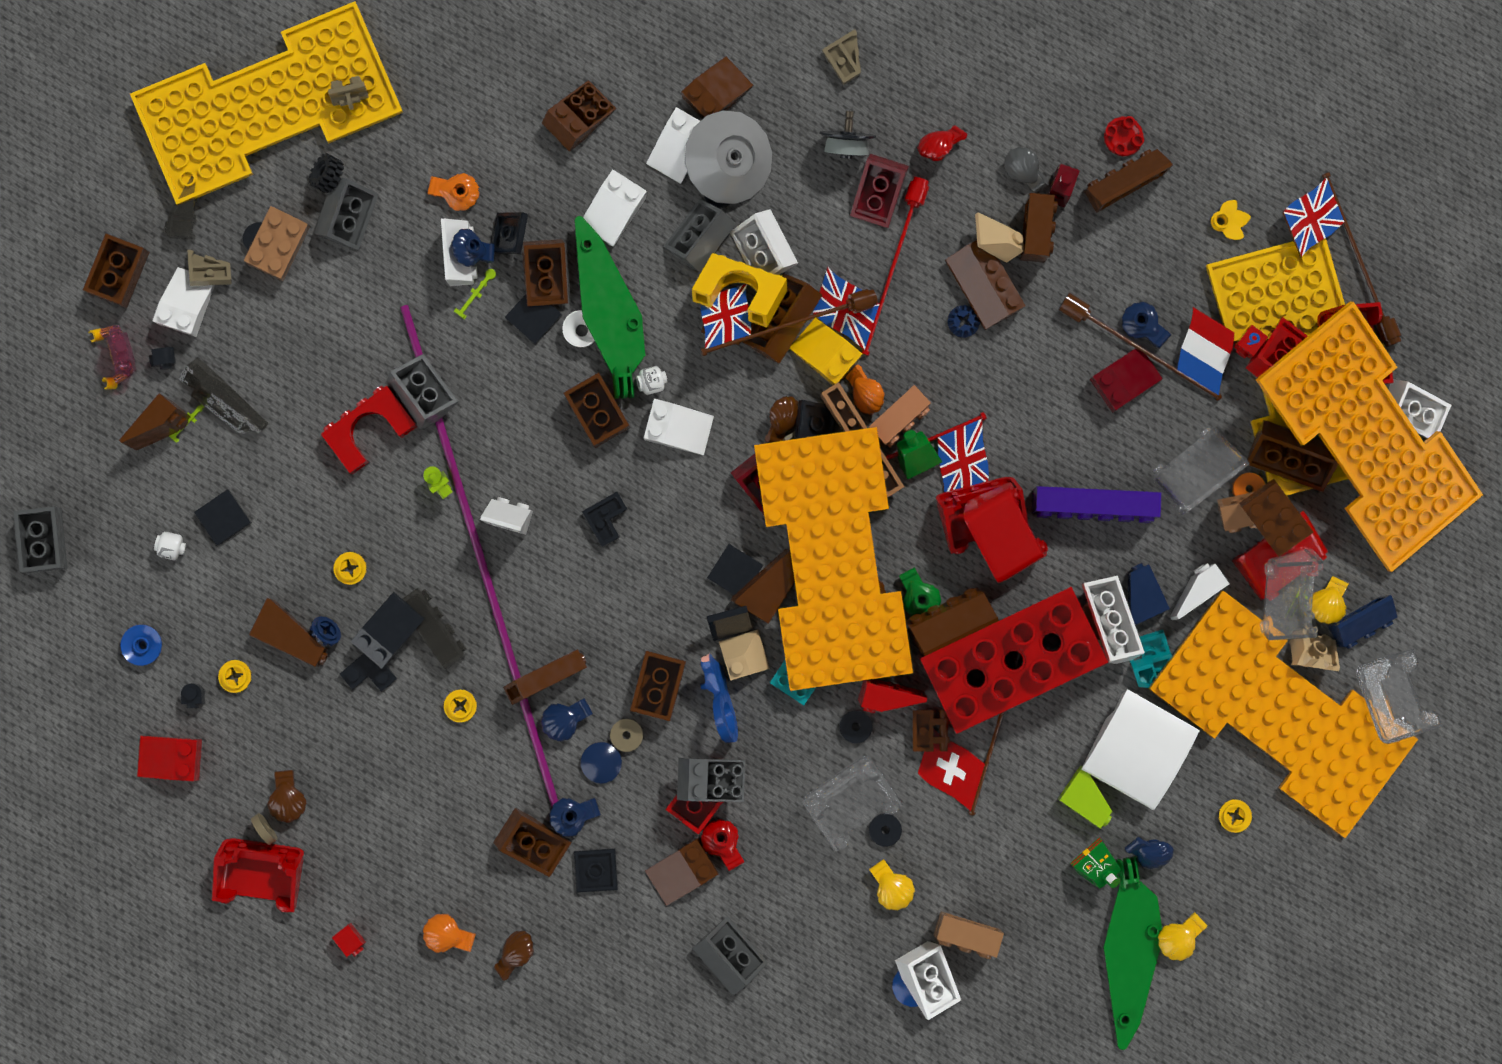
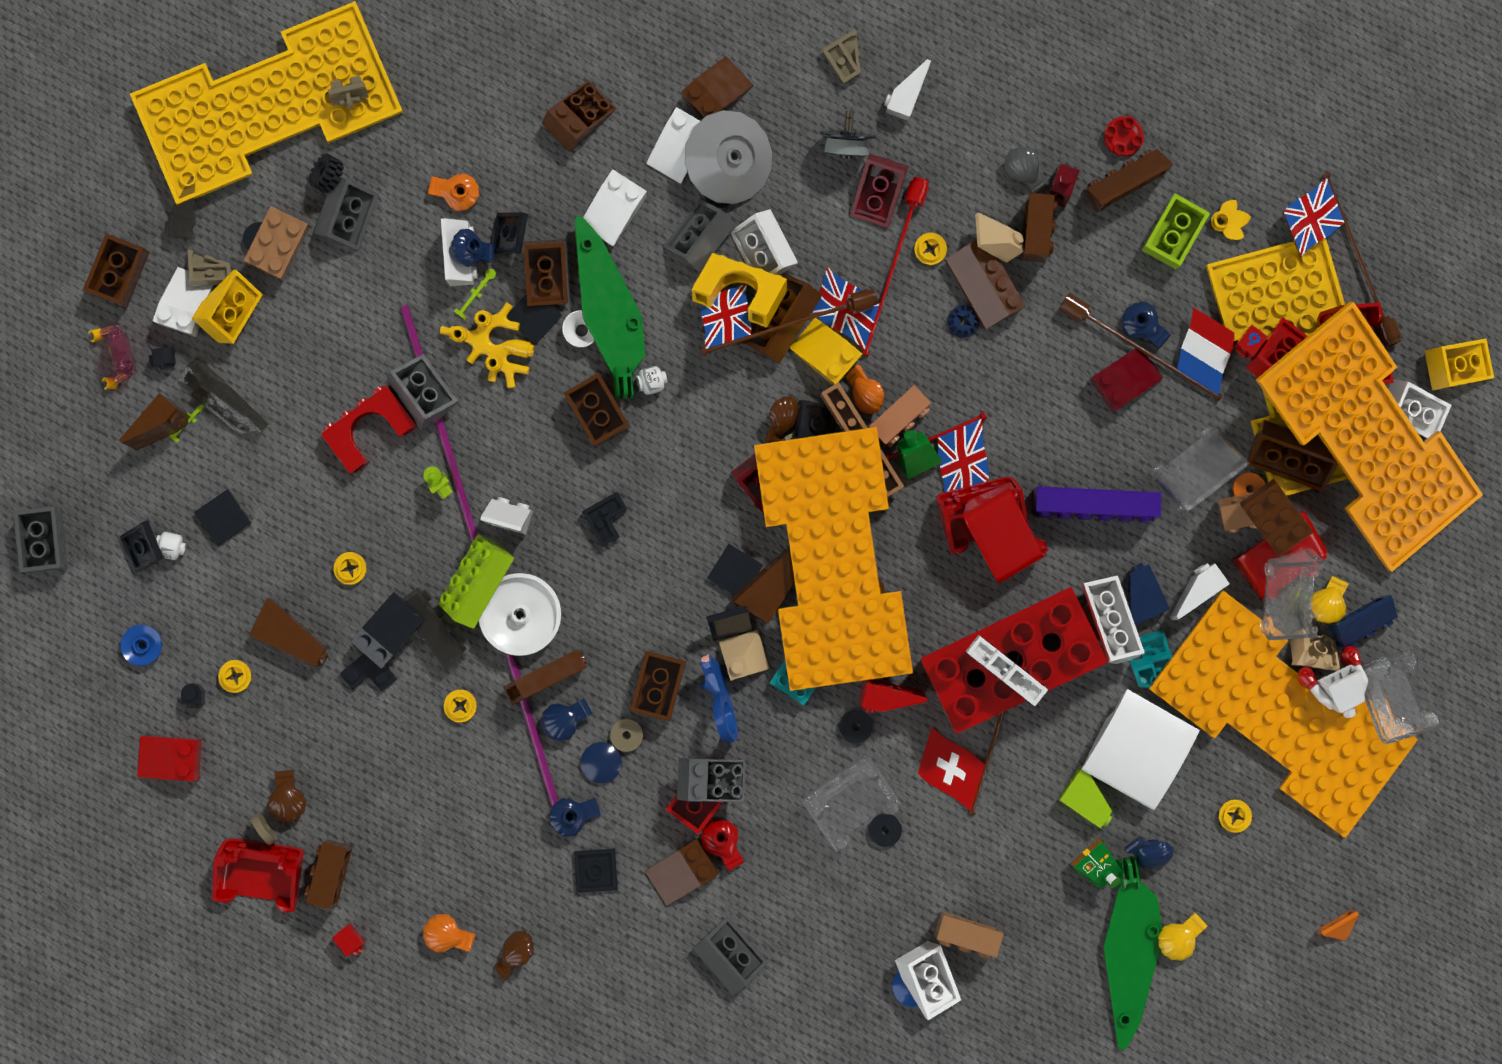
dark blue gear [310,616,341,646] -> none
reddish brown slope [493,808,572,877] -> none
white slope [644,399,714,456] -> none
yellow animal [869,859,915,911] -> none
green animal [899,567,941,616] -> none
reddish brown slope [906,588,999,656] -> none
reddish brown plate [913,710,950,752] -> none
red animal [917,125,967,161] -> none
none -> black tile [120,521,164,574]
none -> yellow slope [191,270,263,344]
none -> reddish brown brick [305,839,353,909]
none -> lime brick [438,534,514,629]
none -> yellow plant [440,302,535,388]
none -> white dish [479,573,561,656]
none -> white slope [884,59,931,121]
none -> yellow gear [914,233,947,266]
none -> white slope [966,635,1048,706]
none -> lime brick [1141,193,1210,270]
none -> white torso [1297,646,1368,718]
none -> orange slope [1317,909,1359,941]
none -> yellow slope [1424,339,1494,390]

